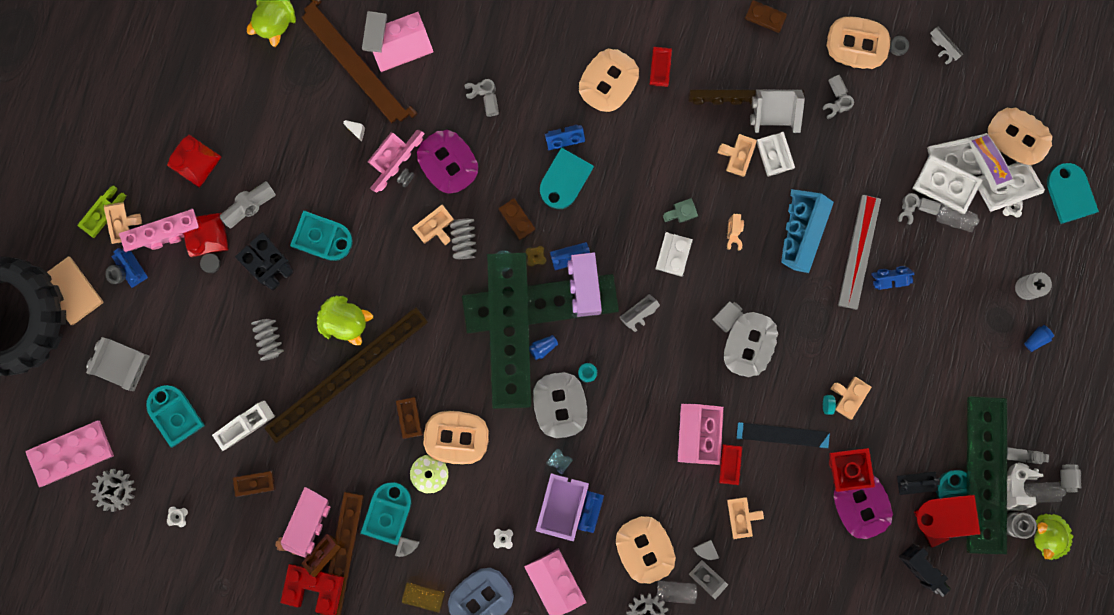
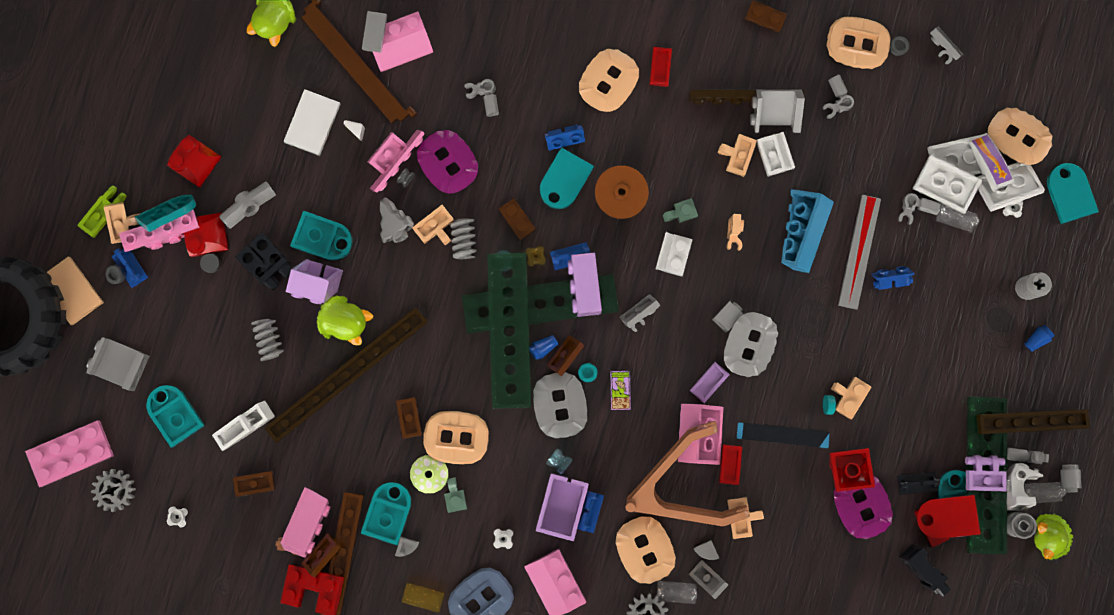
none -> teal tile [134,195,196,232]
none -> white tile [284,89,341,156]
none -> lavender piece [286,259,343,304]
none -> light grey rock [380,198,414,243]
none -> sand green plate [444,477,467,513]
none -> reddish brown plate [546,335,584,376]
none -> dark orange piece [595,166,649,219]
none -> tile [610,371,631,410]
none -> nougat piece [626,421,750,526]
none -> lavender tile [689,362,730,403]
none -> lavender plate [965,455,1007,491]
none -> dark brown plate [977,409,1090,434]

